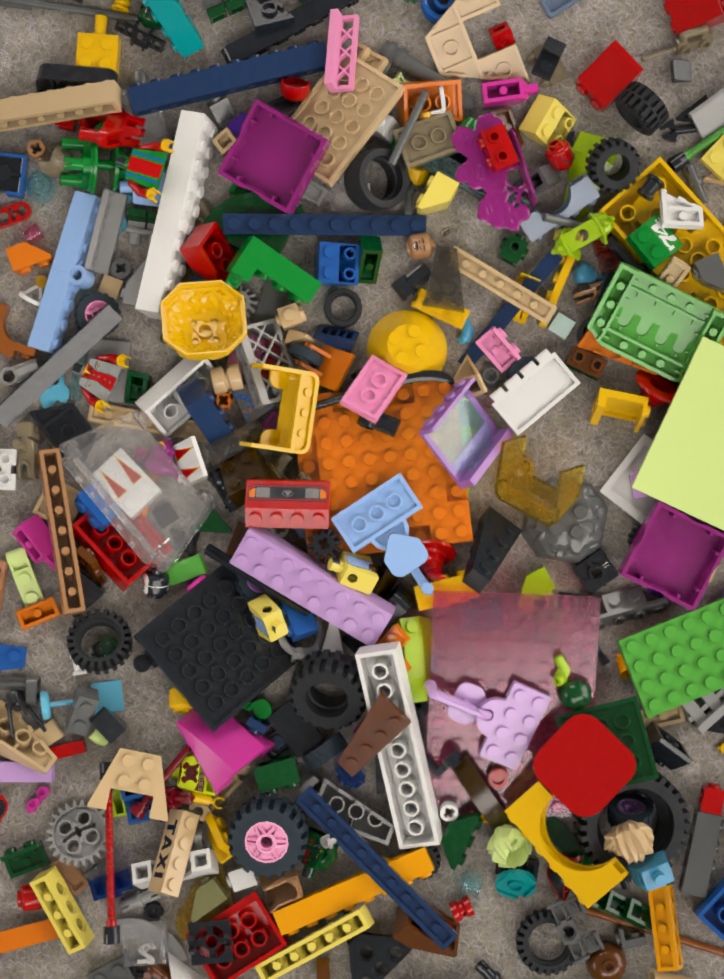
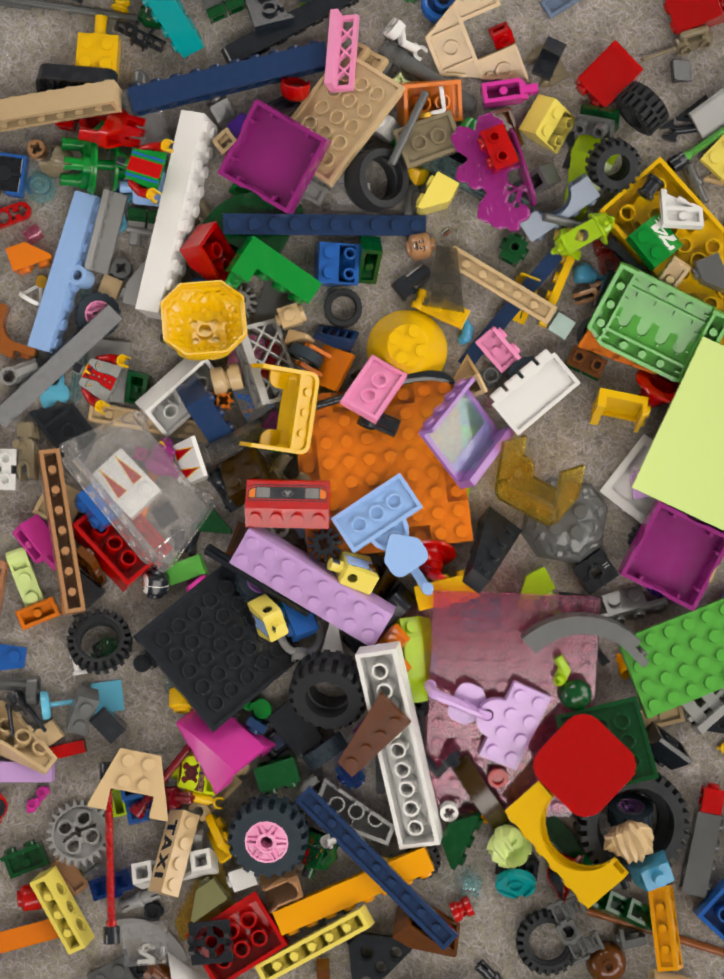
yellowish green hose [88,728,108,747] -> none
red head [545,139,575,171] -> none
none -> white piece [382,18,428,61]
none -> dark grey arch [520,612,650,668]
none -> dark grey hips [575,104,620,139]

